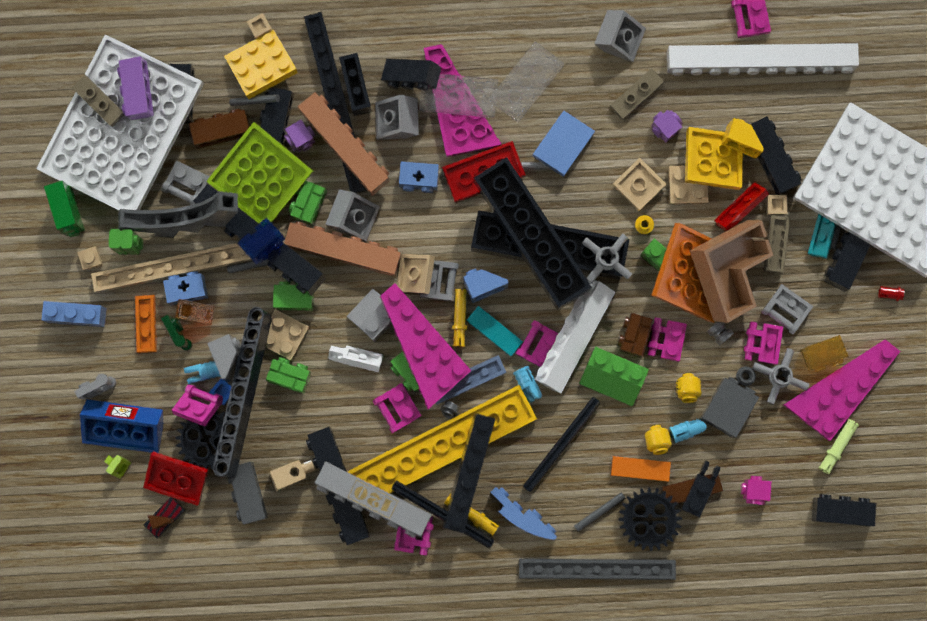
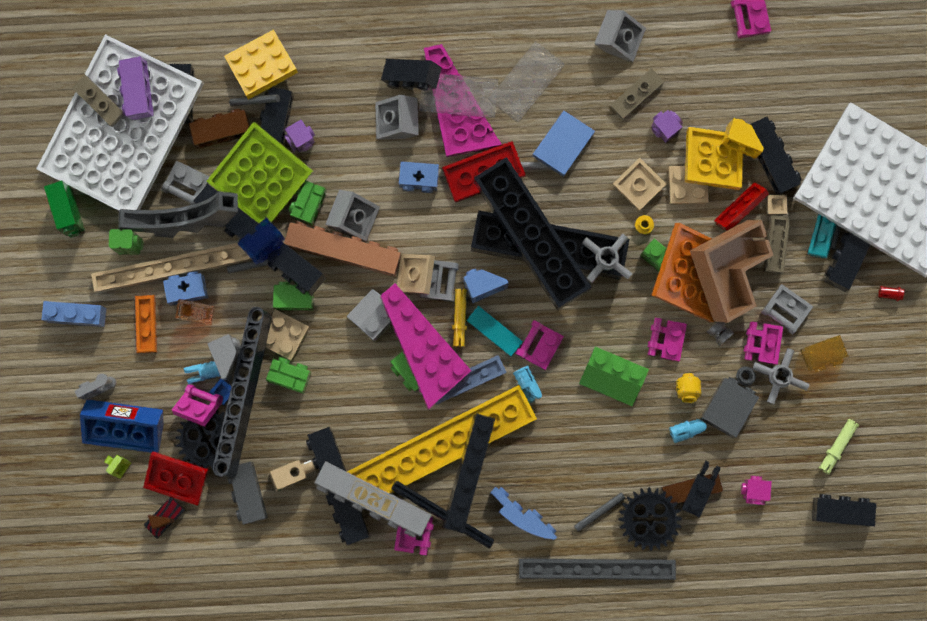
tan plate [77,246,103,271] -> none
dark green plate [161,315,193,351] -> none
tan plate [247,13,272,39] -> none
nougat brick [297,92,390,196] -> none
black plate [304,12,367,194] -> none
white hinge [328,346,384,372] -> none
black brick [339,53,372,117] -> none
dark pink plate [372,383,421,434] -> none
dark grey plate [440,402,459,419] -> none
yellow pin [444,493,499,536] -> none
black axle [523,397,600,492] -> none
white brick [535,280,615,393] -> none
orange tile [611,456,671,482] -> none
reddish brown brick [617,313,653,358] -> none
yellow head [644,425,672,455] -> none
white brick [667,43,859,76] -> none
dark pink wing [783,340,900,441] -> none

